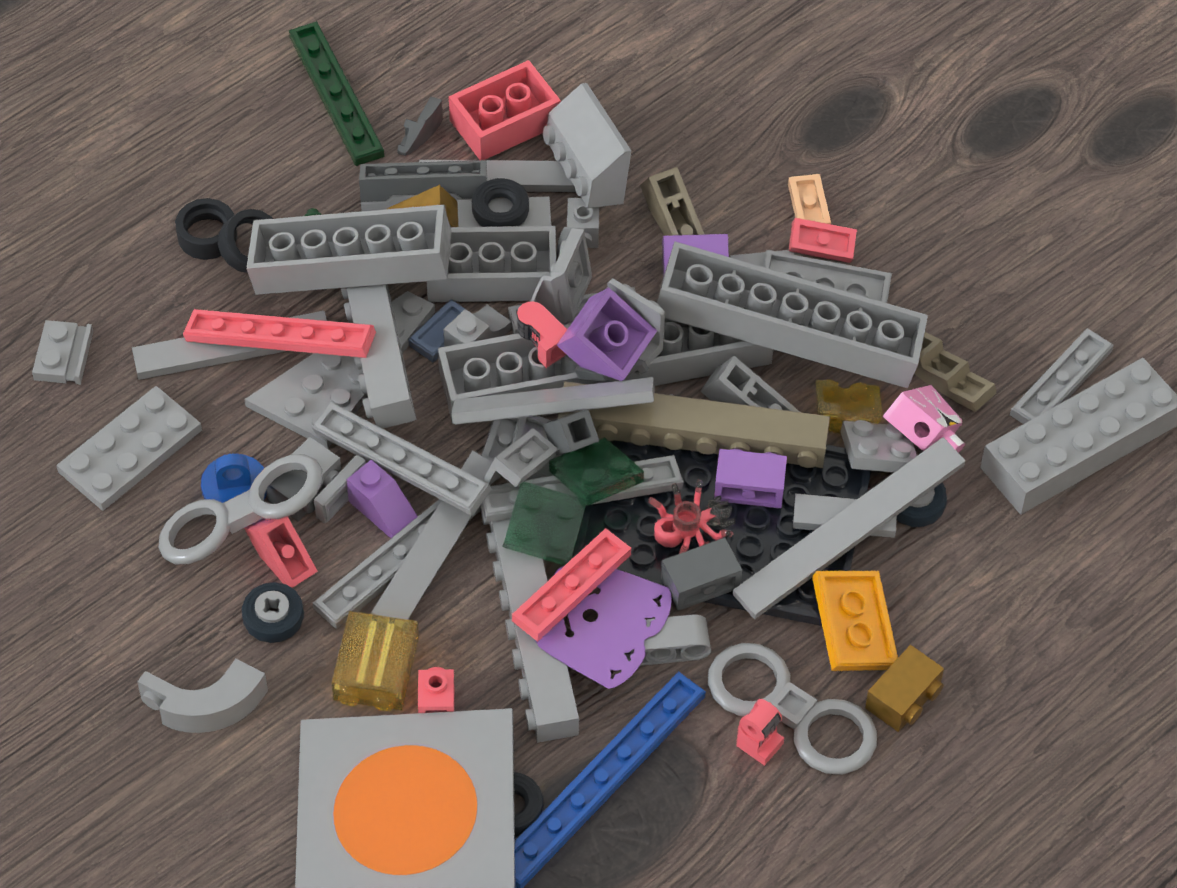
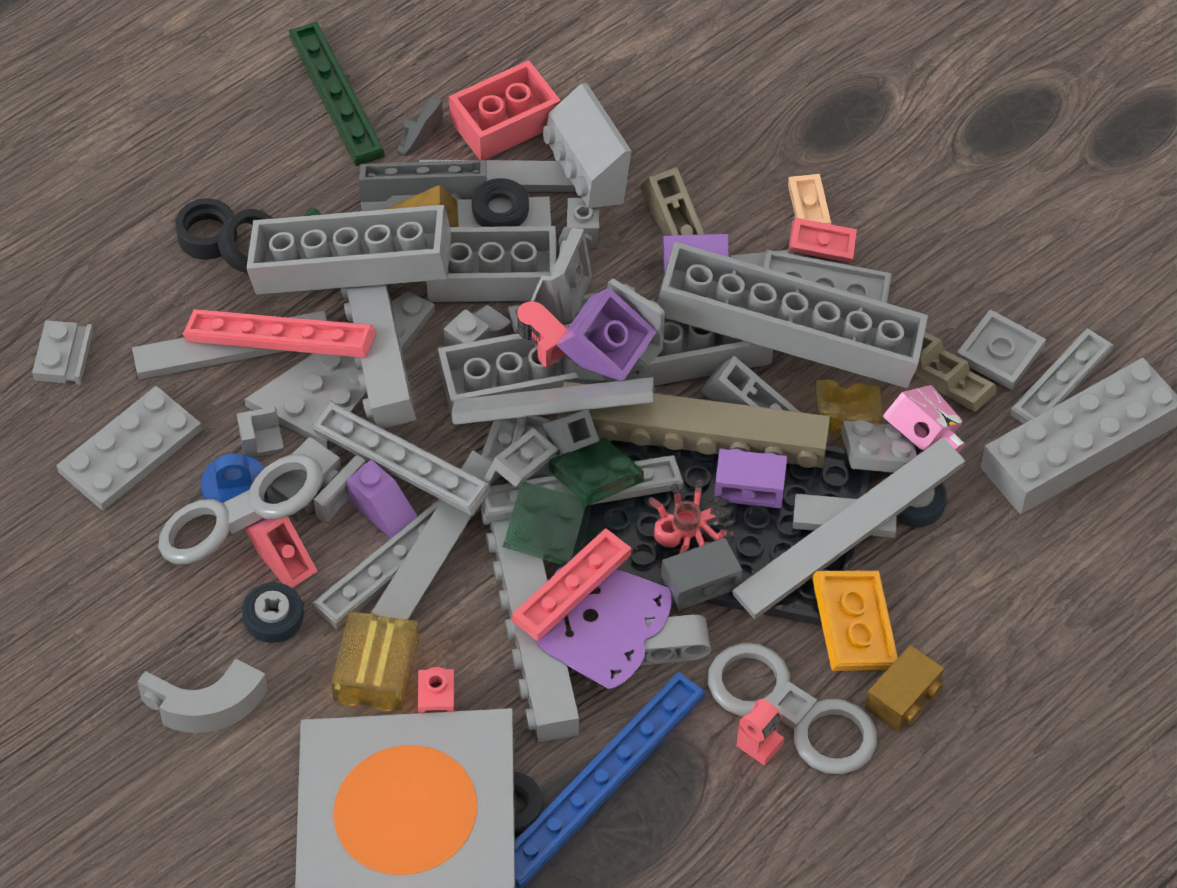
sand blue tile [408,299,471,363] -> none
none -> light grey panel [236,407,284,458]
none -> light grey plate [956,310,1046,390]

